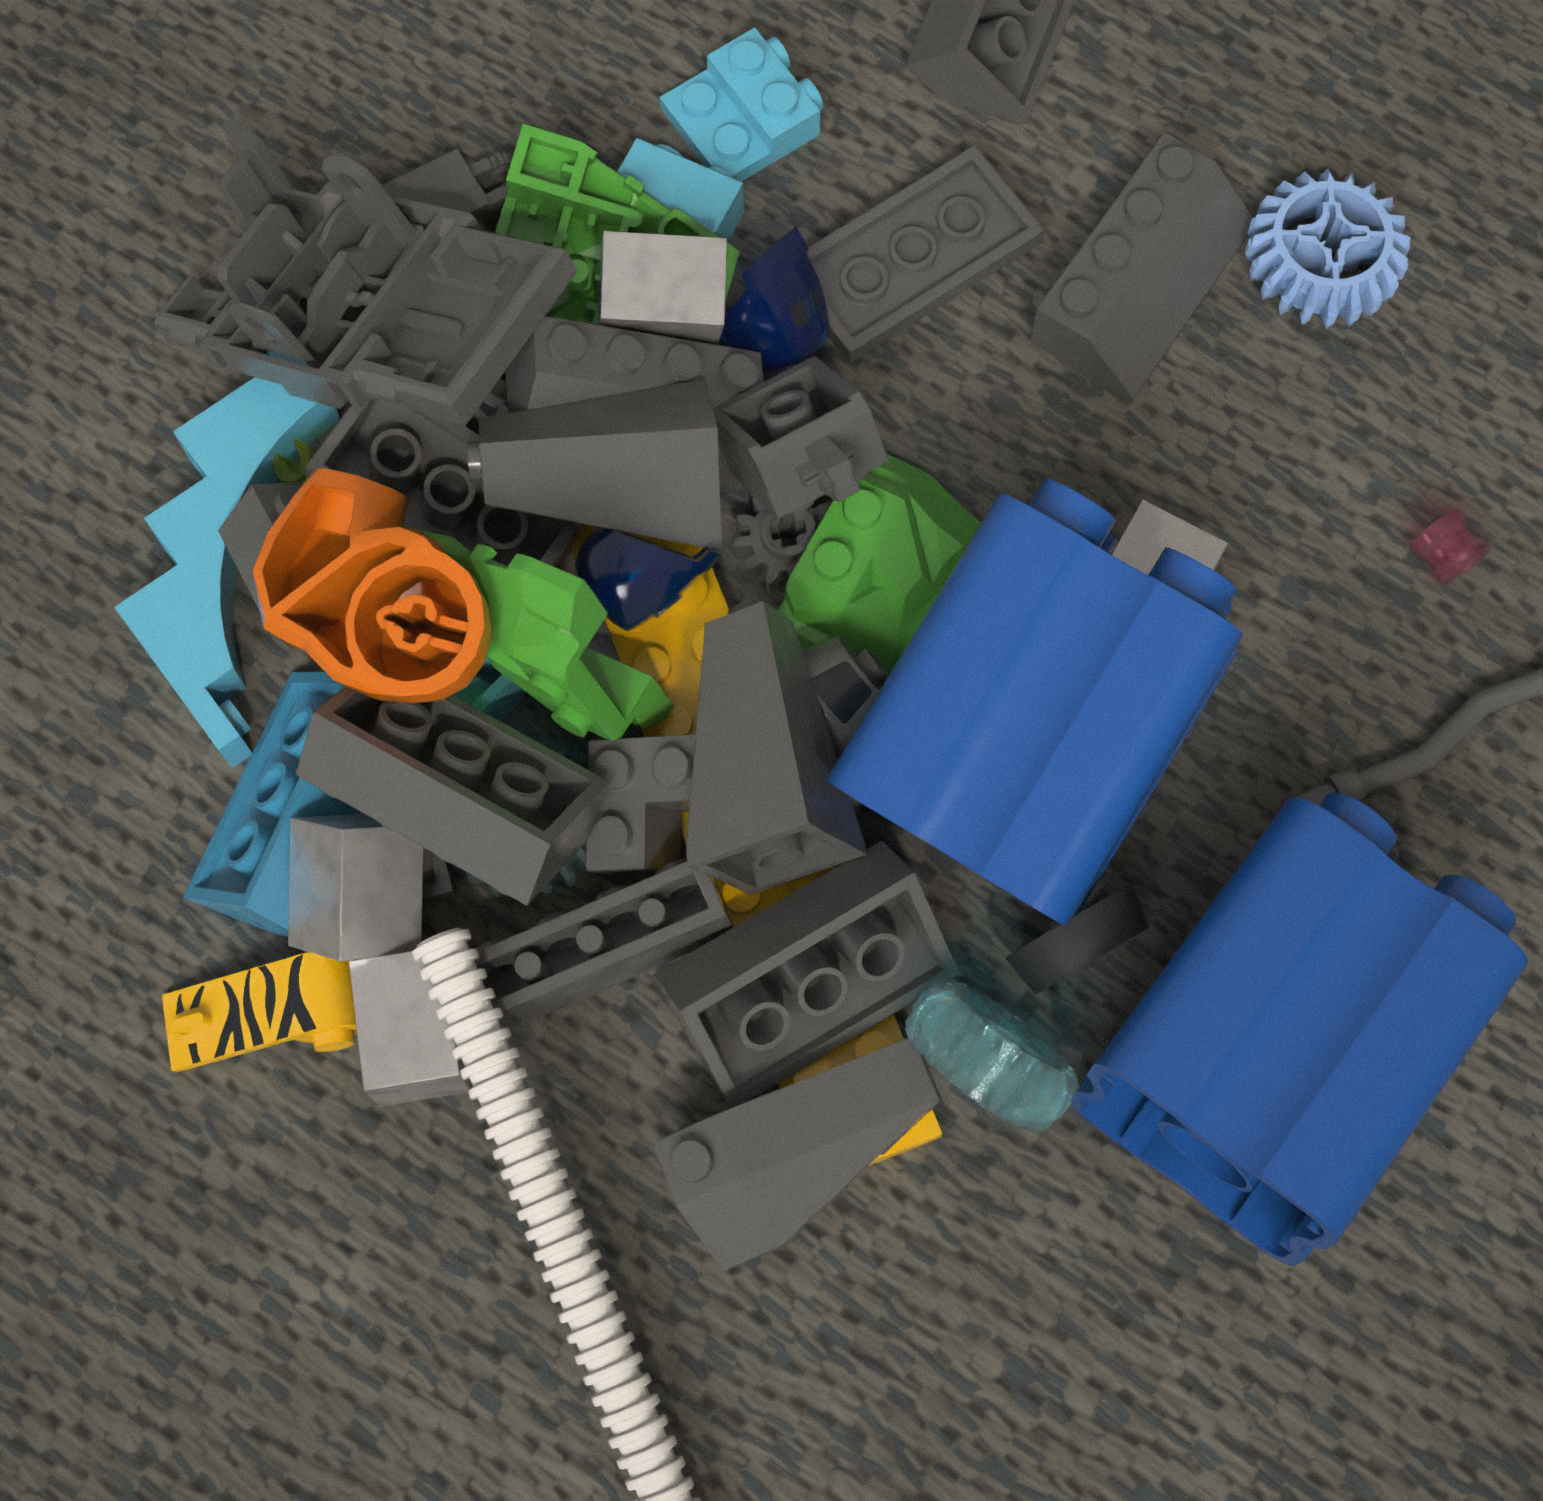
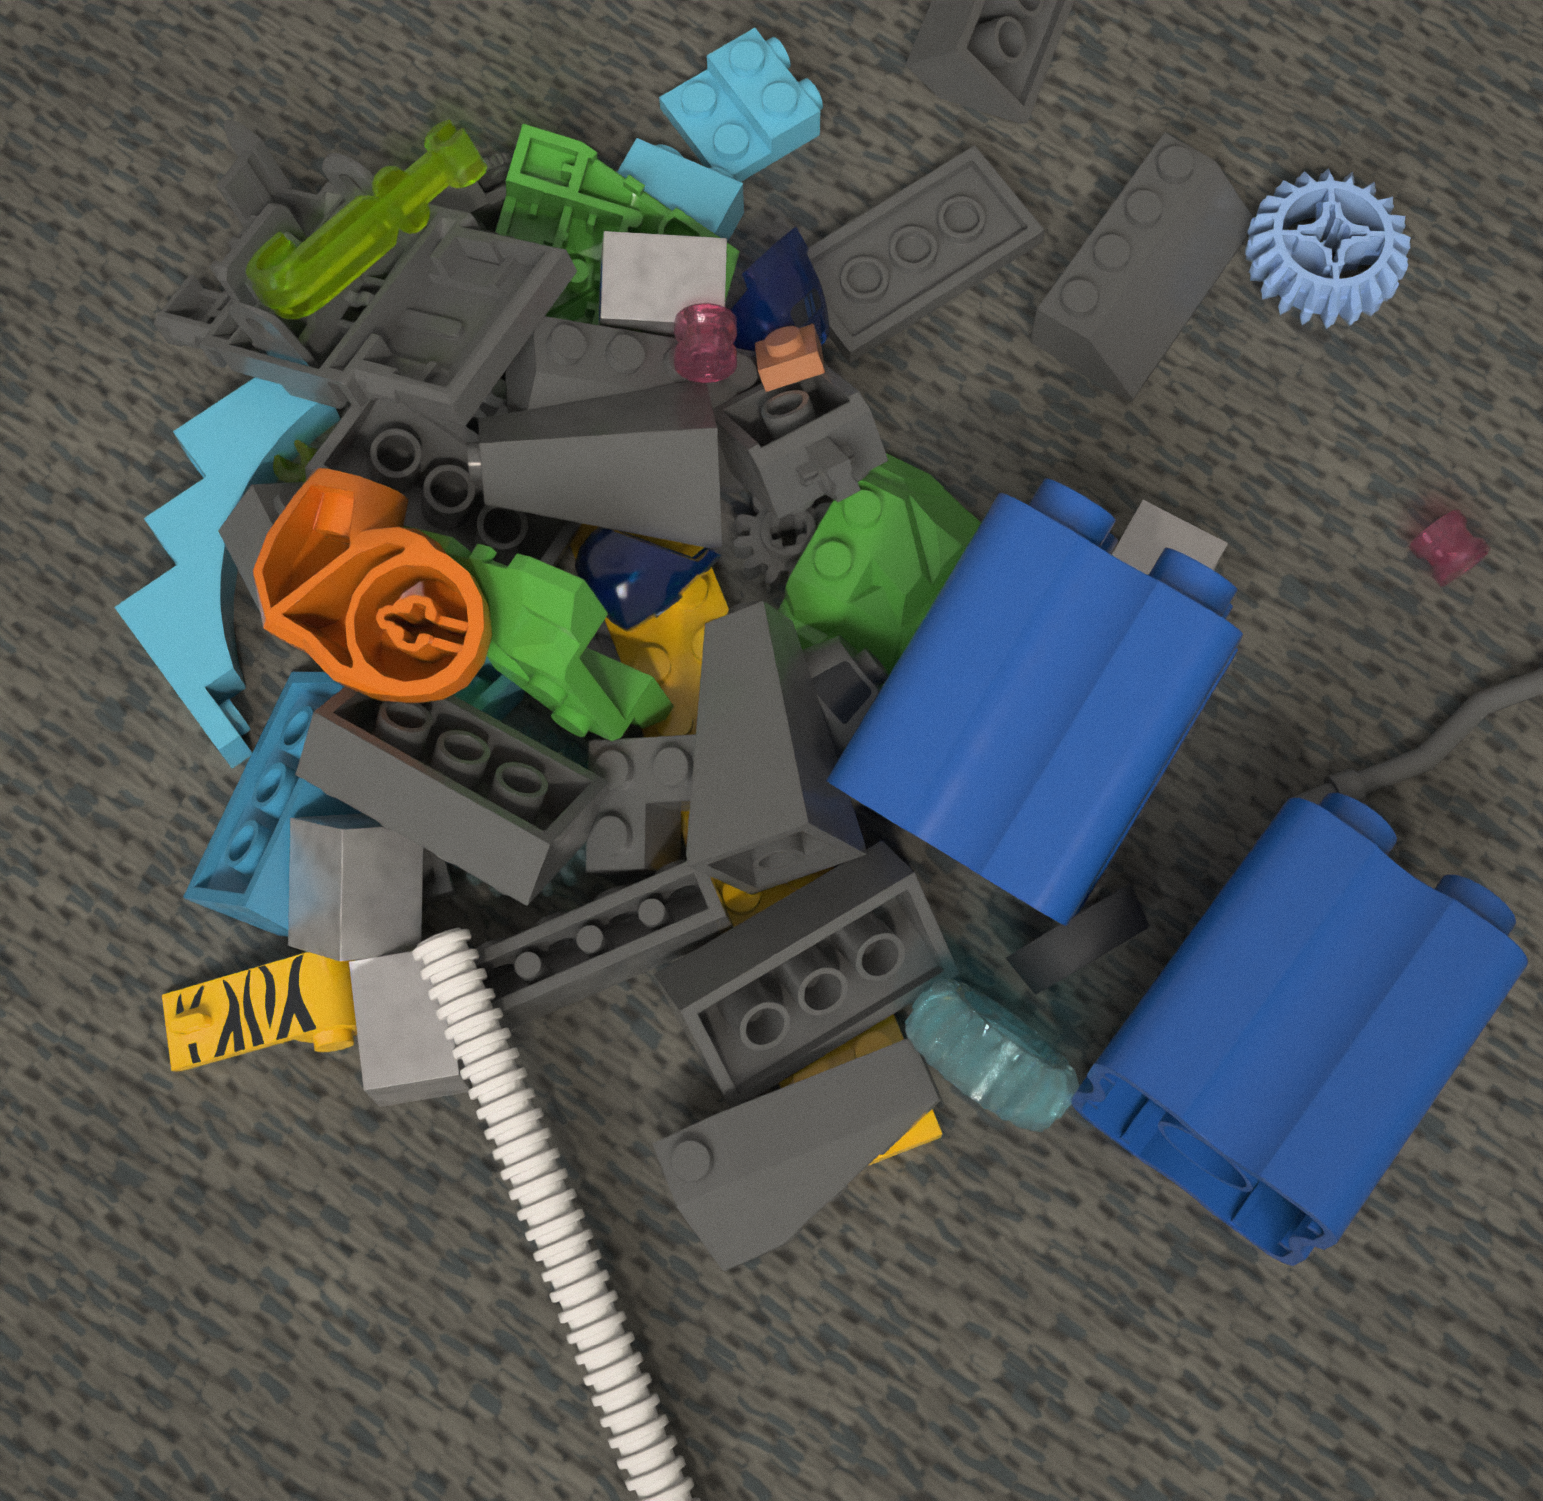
none -> clear neon green piece [245,119,488,319]
none -> clear pink wheel [674,303,737,383]
none -> nougat plate [755,324,825,392]

